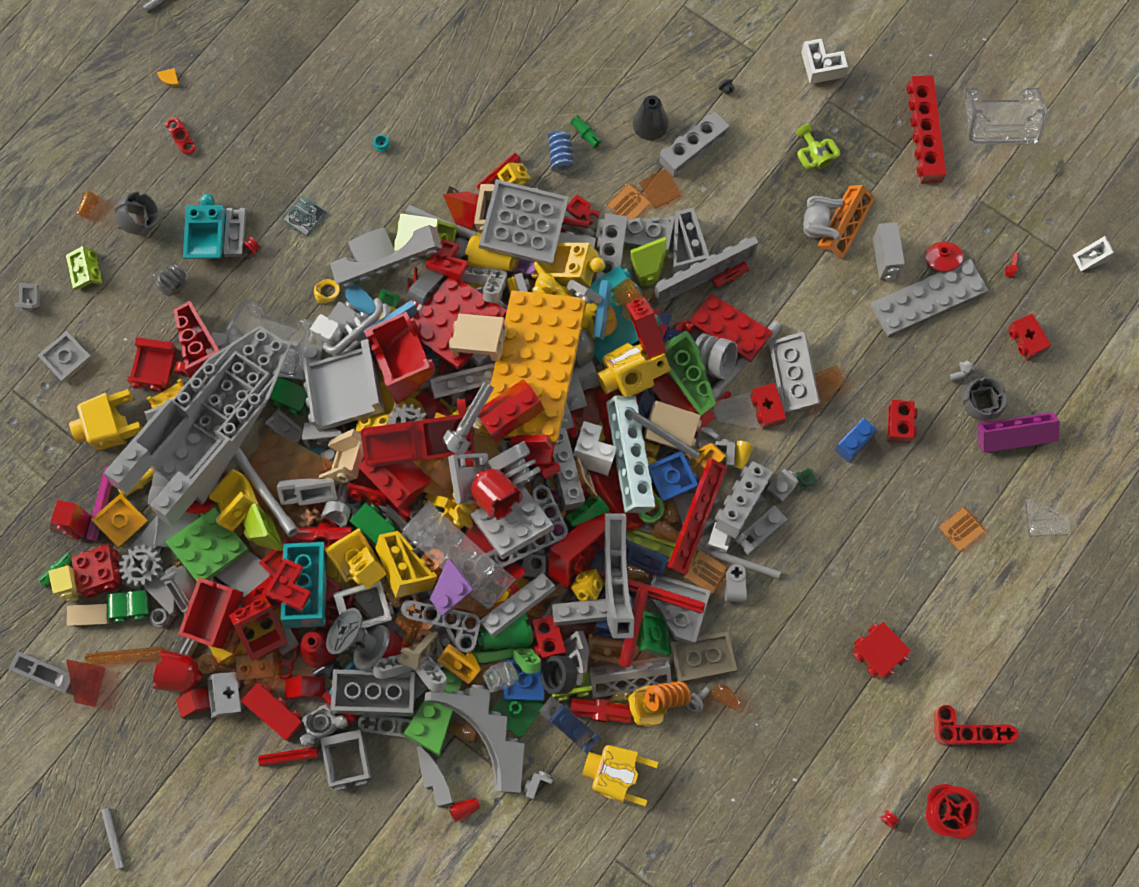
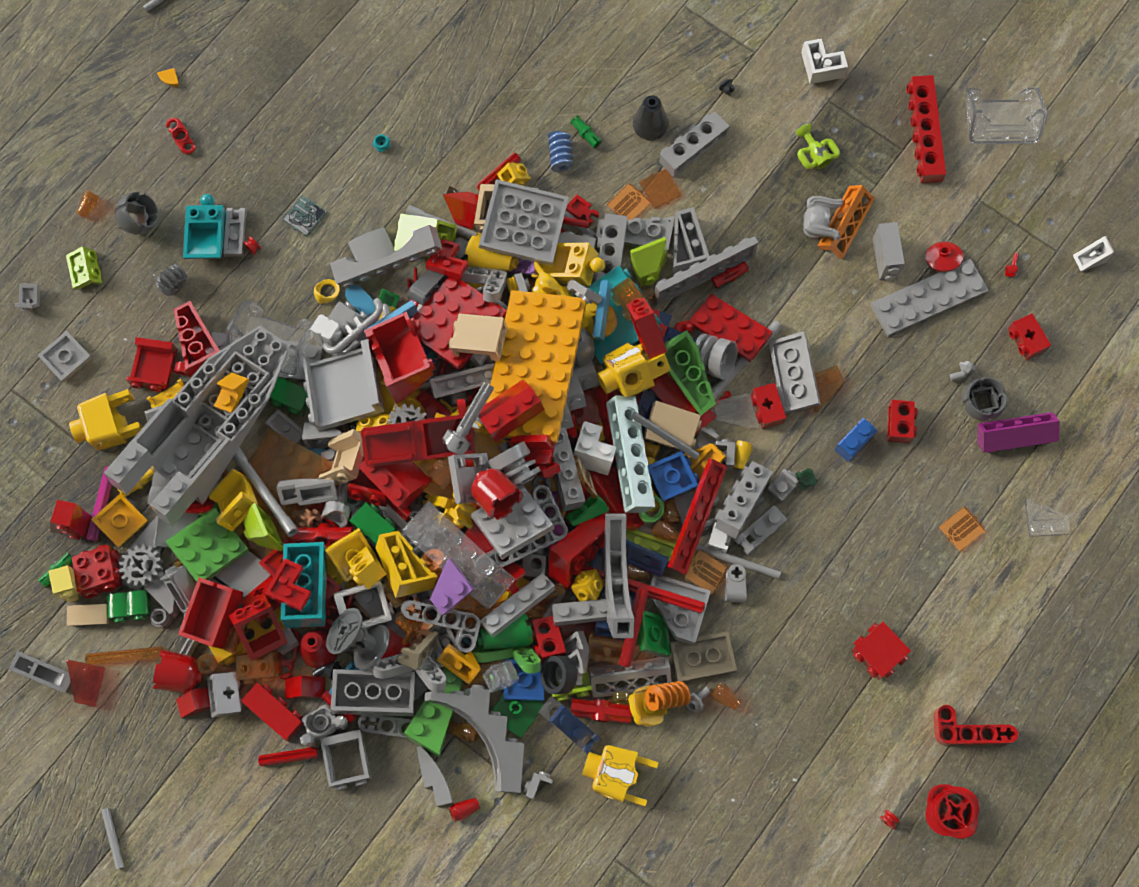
none -> light orange slope [214,372,249,414]

